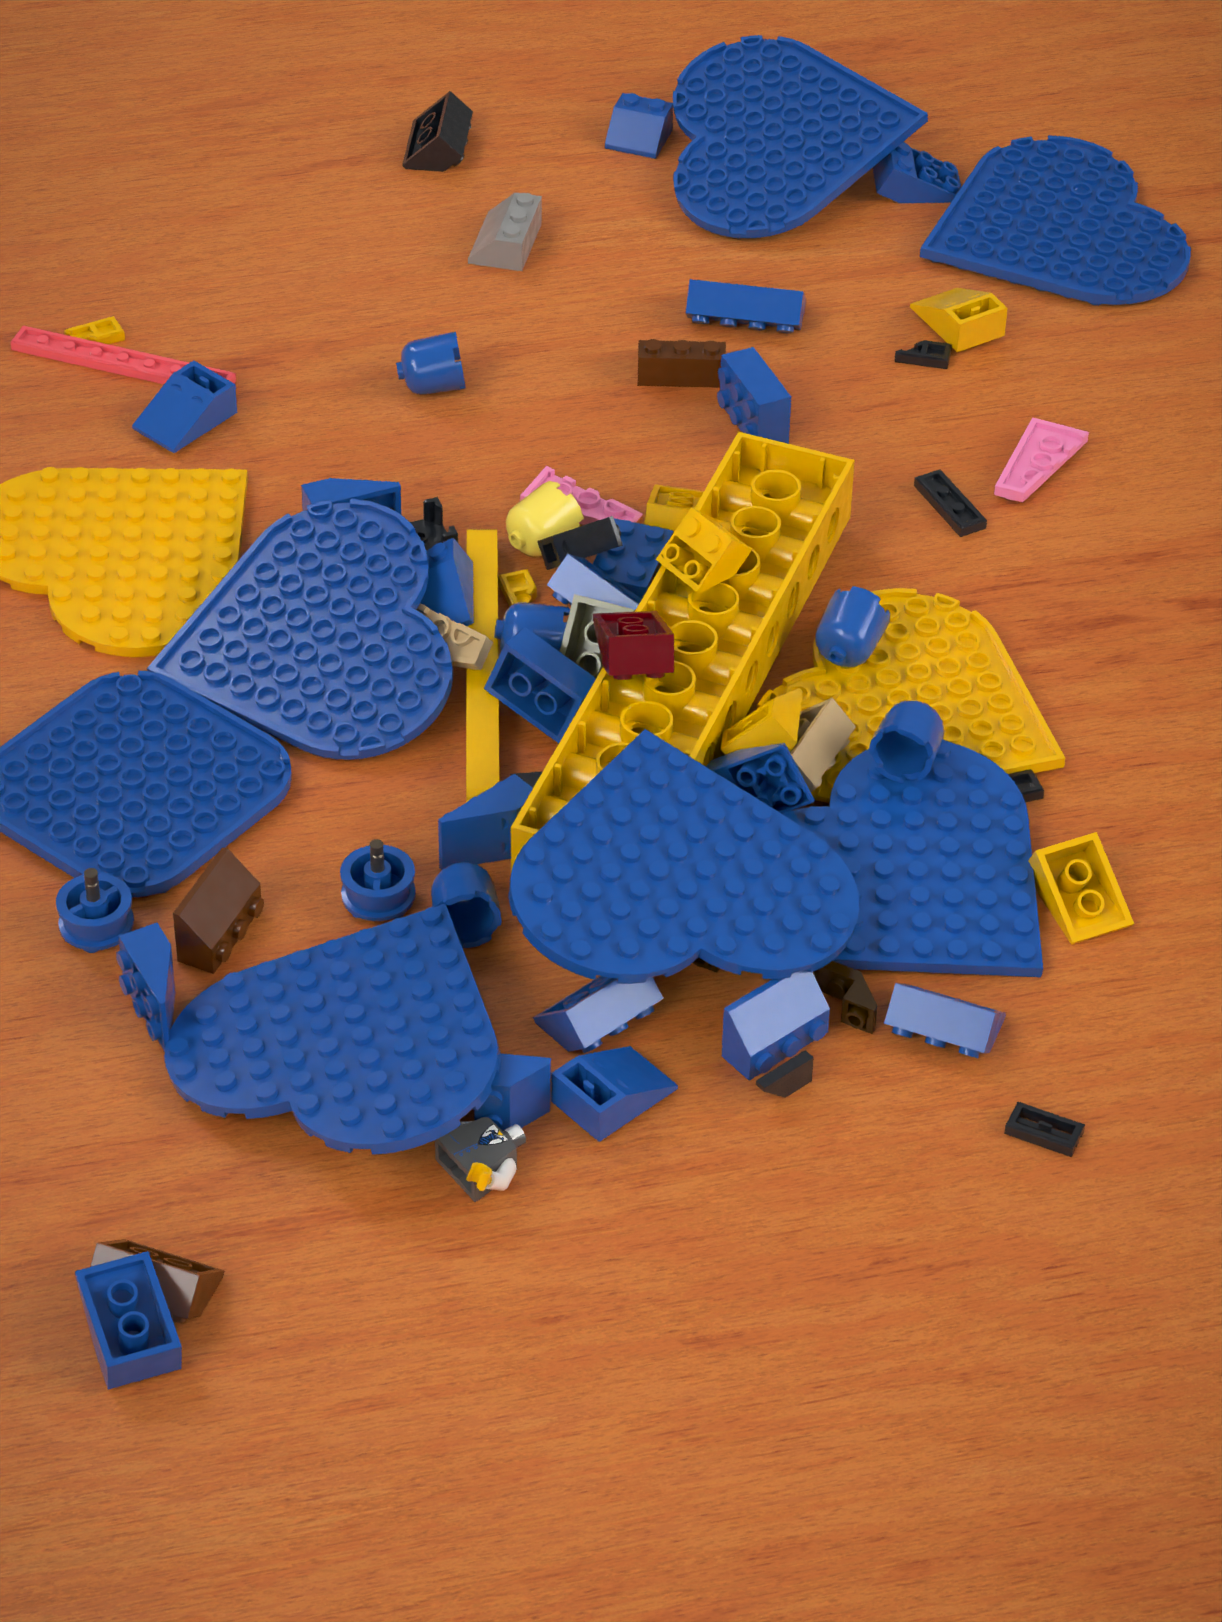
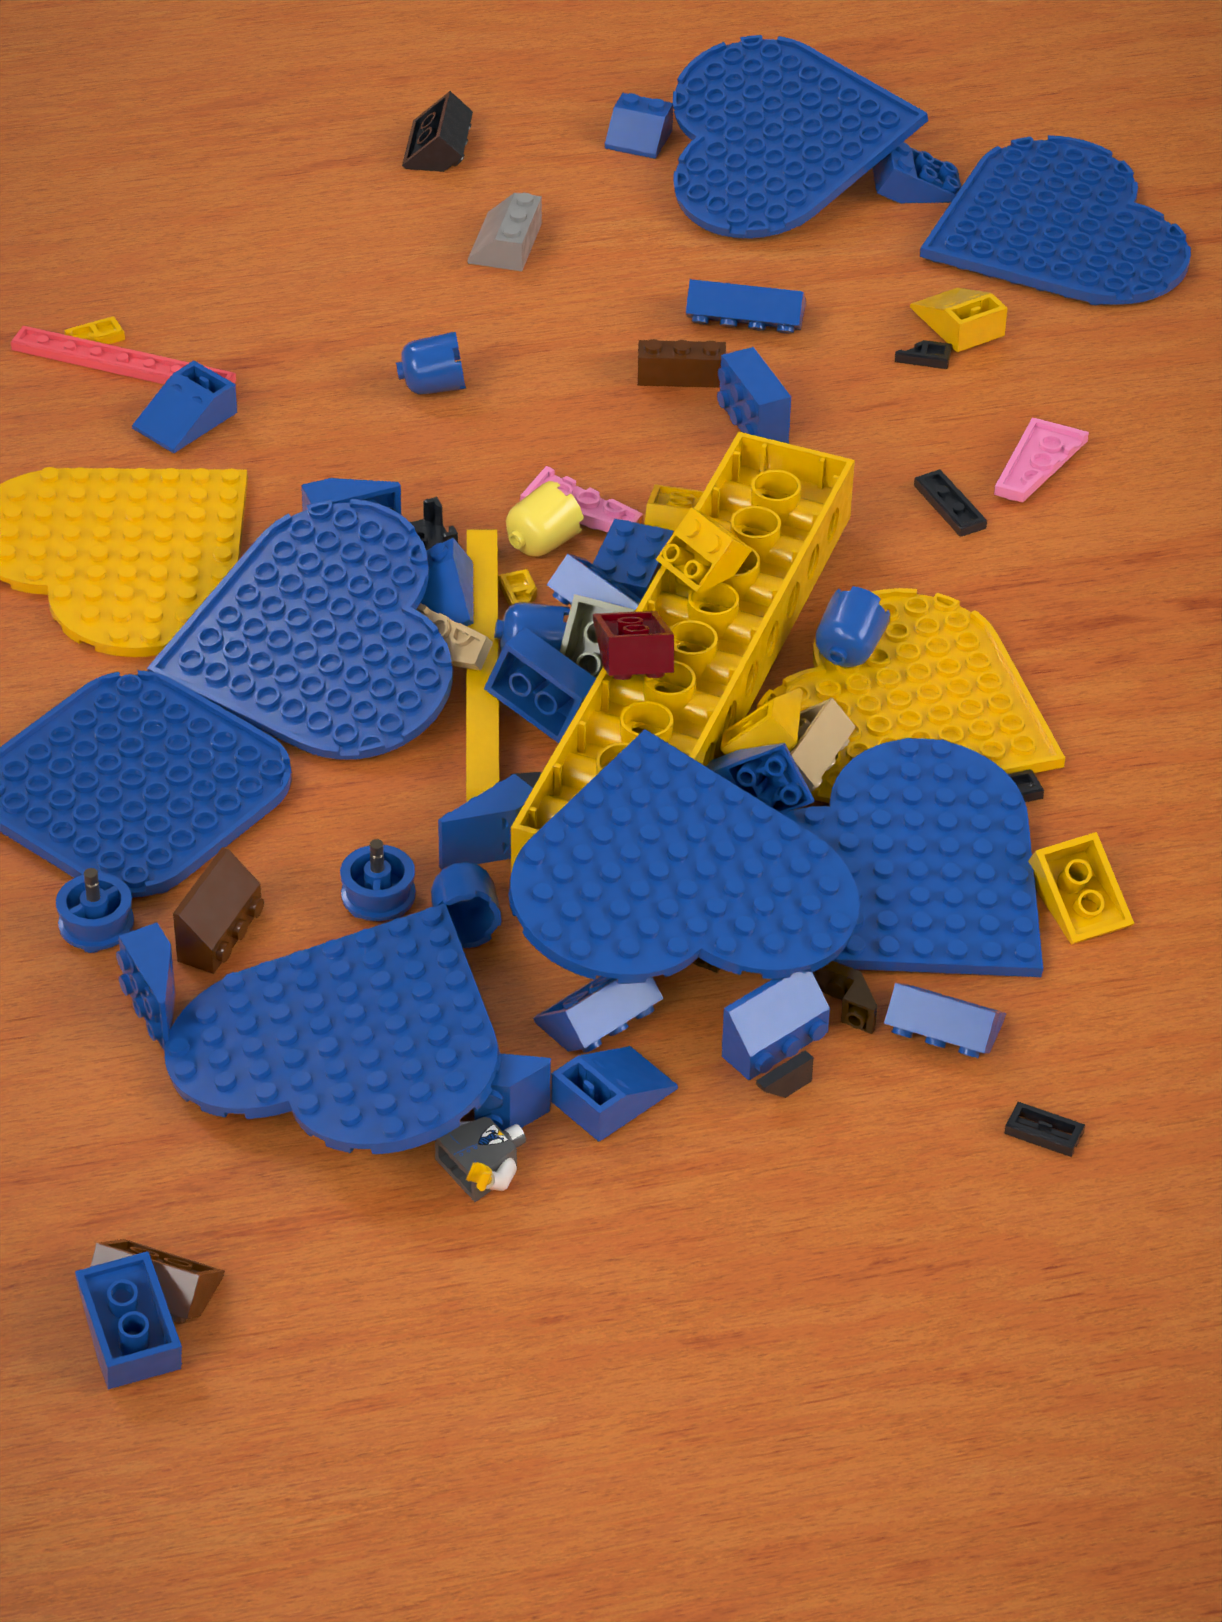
black slope [537,516,623,570] -> none
blue cylinder [868,701,944,783] -> none

